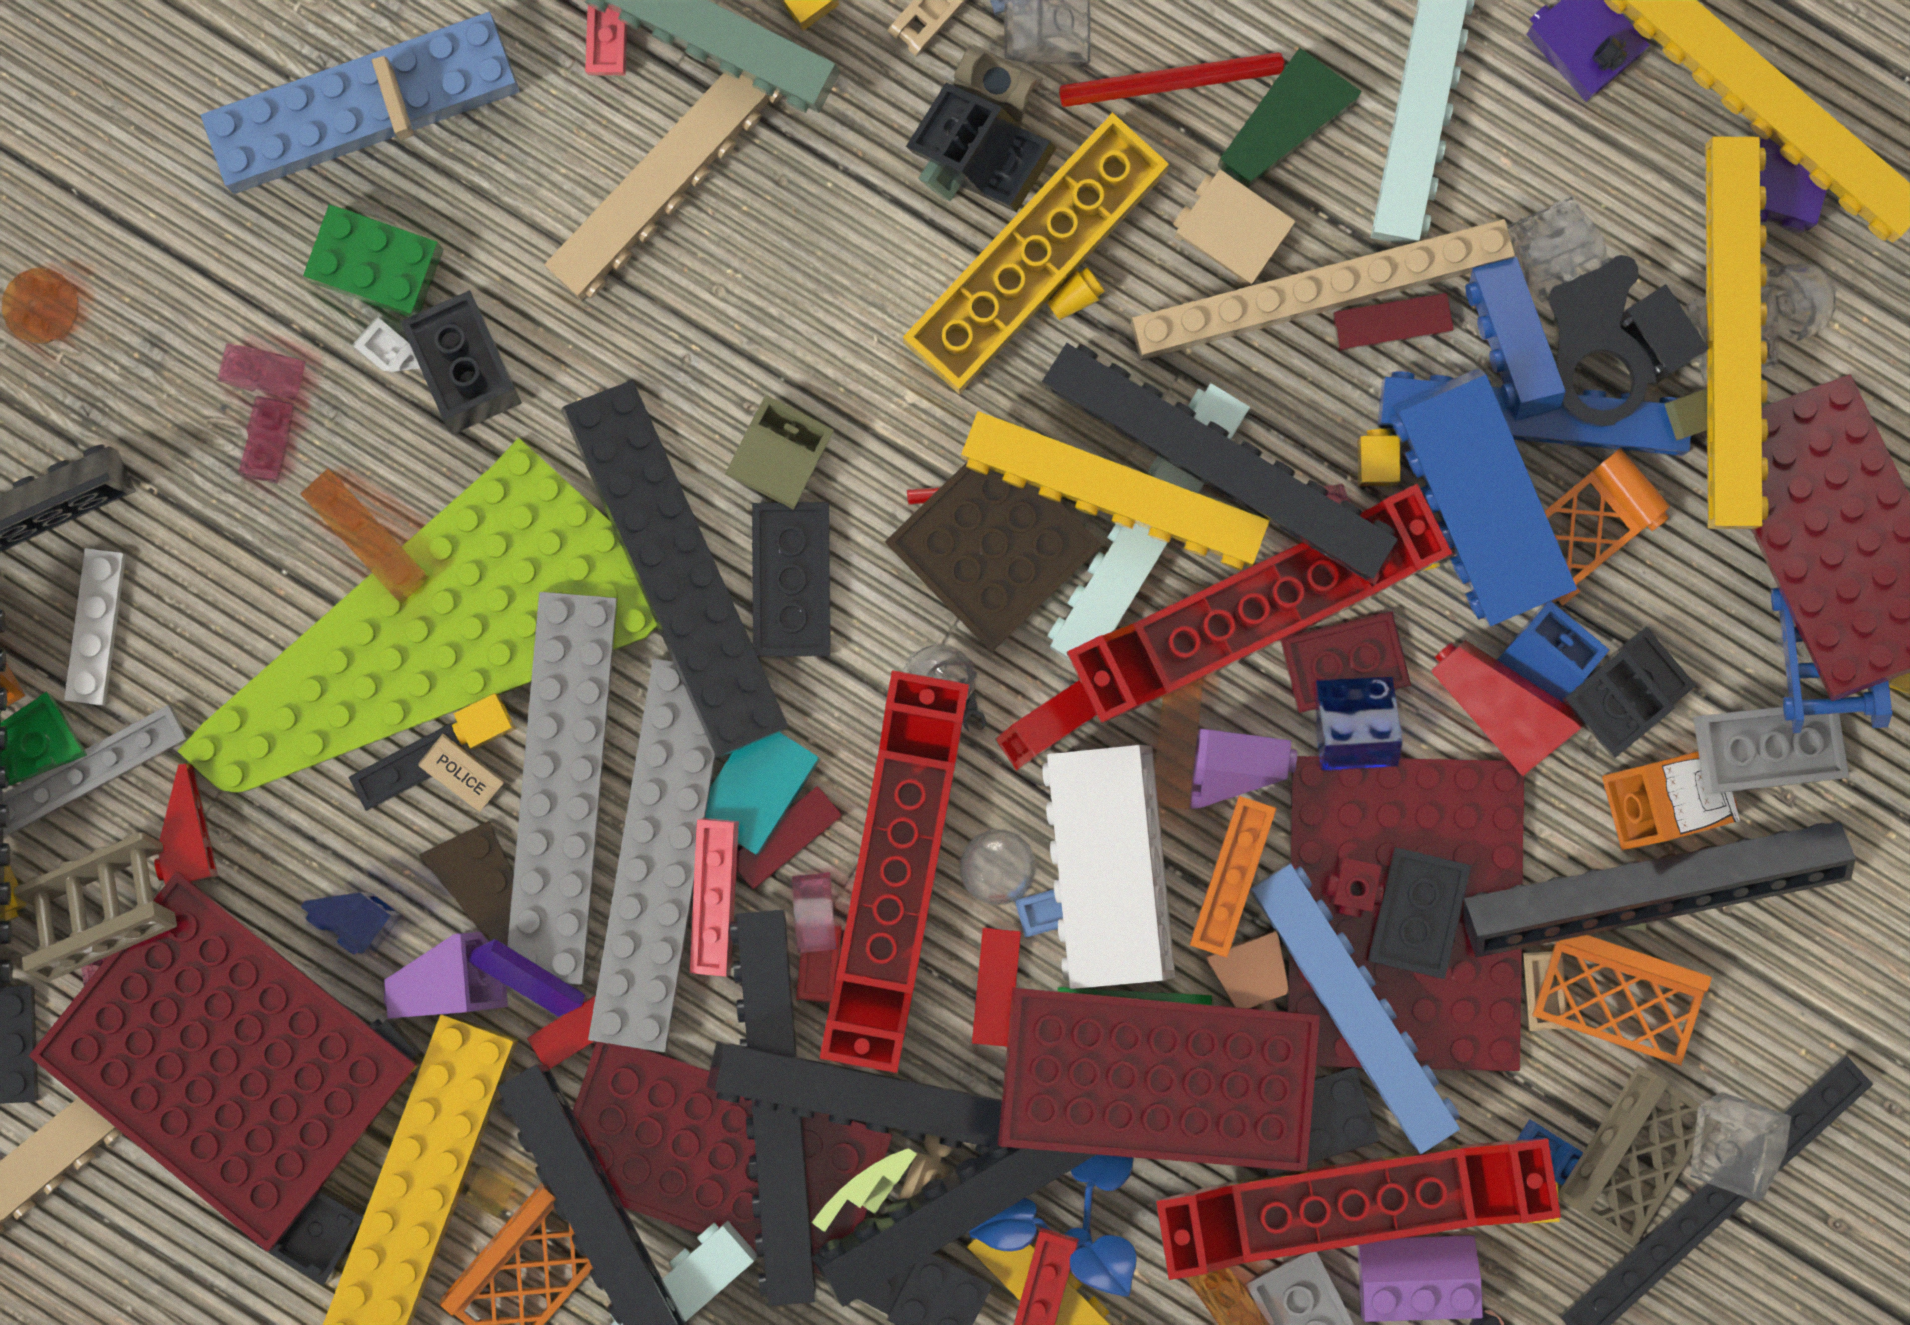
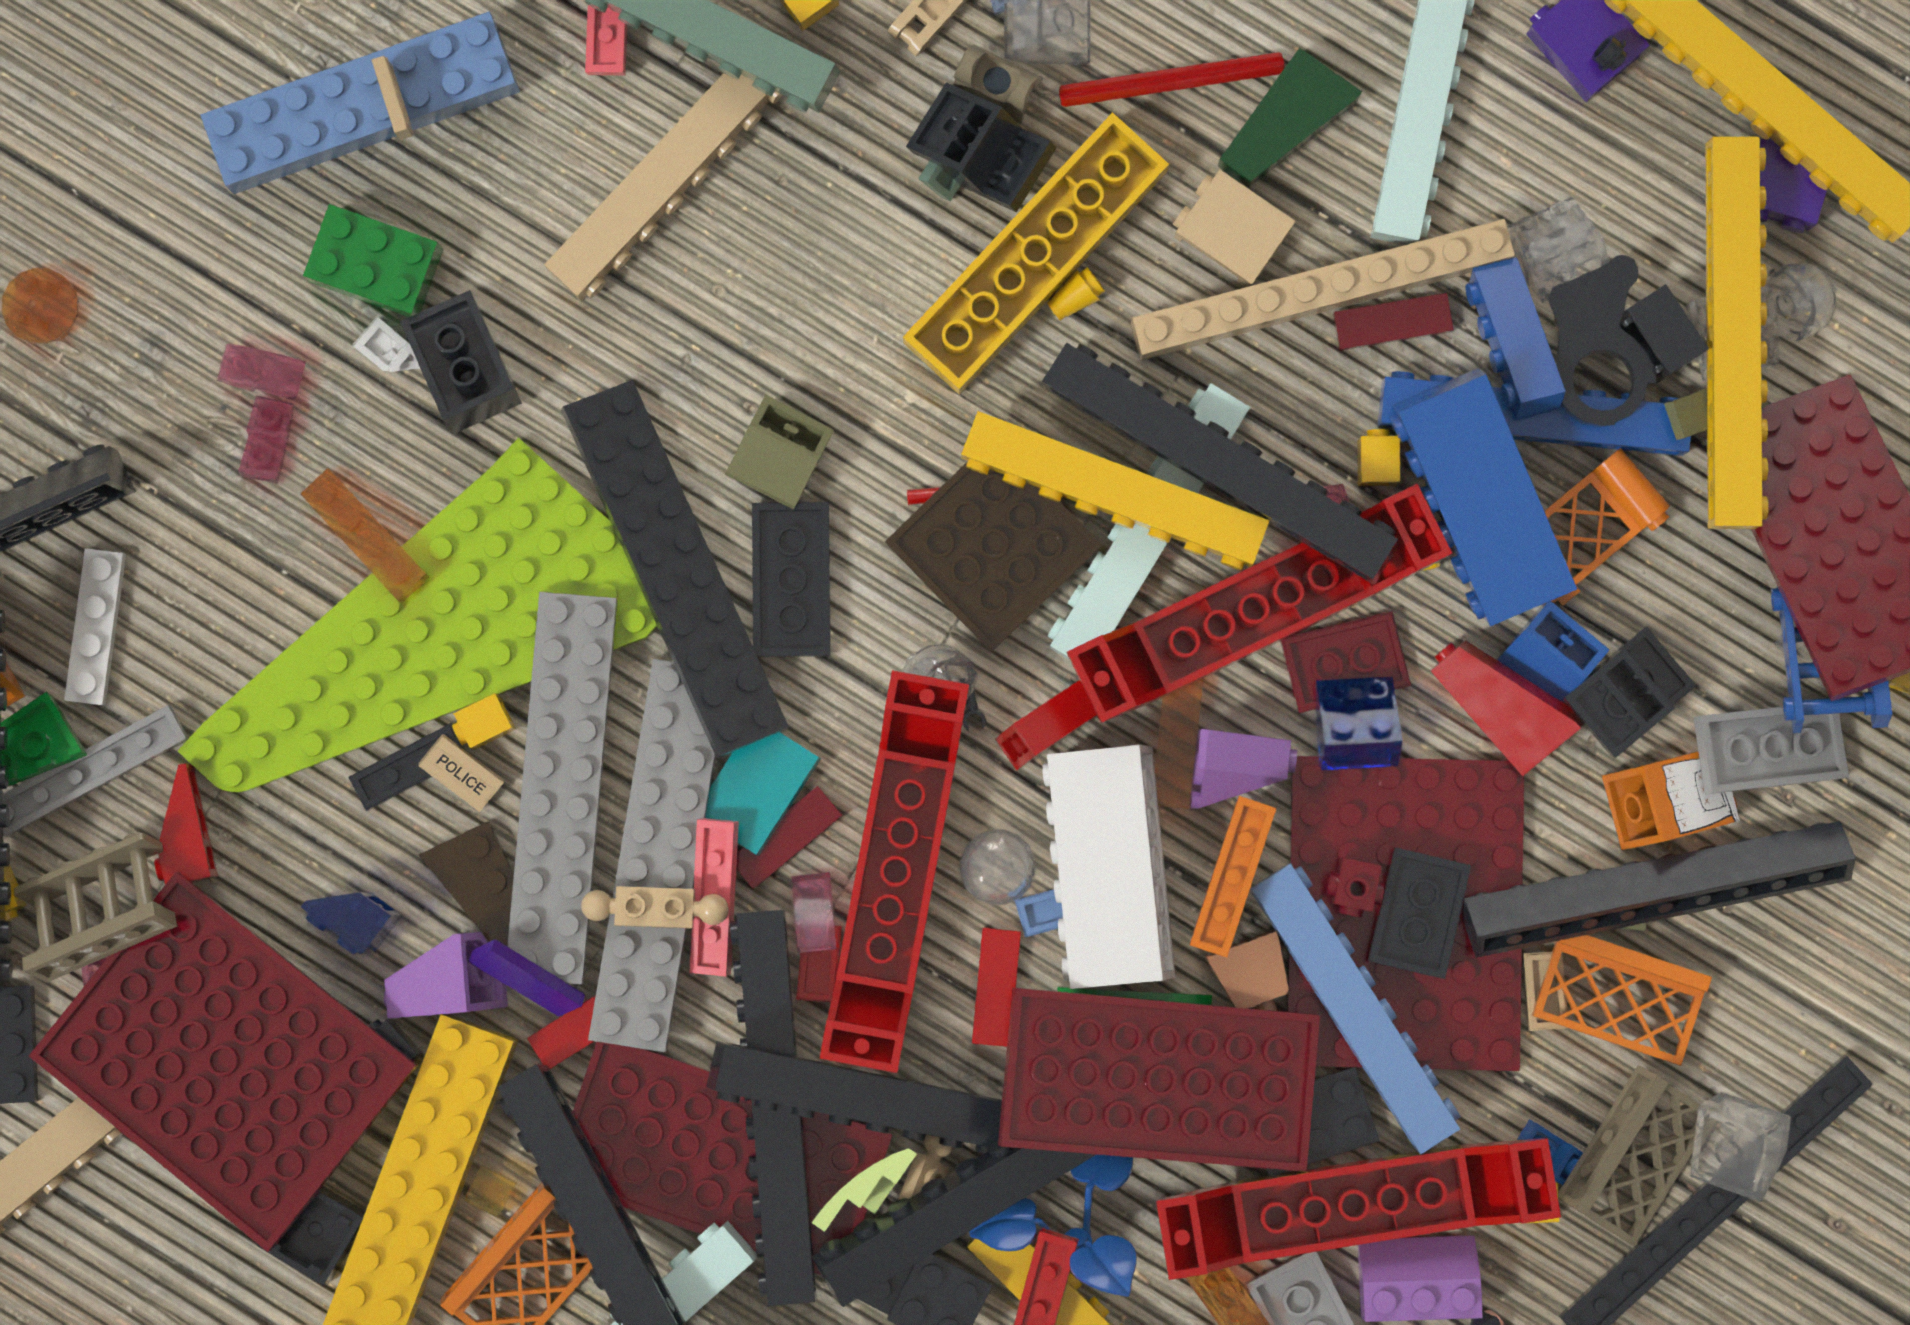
none -> tan plate [581,886,729,929]

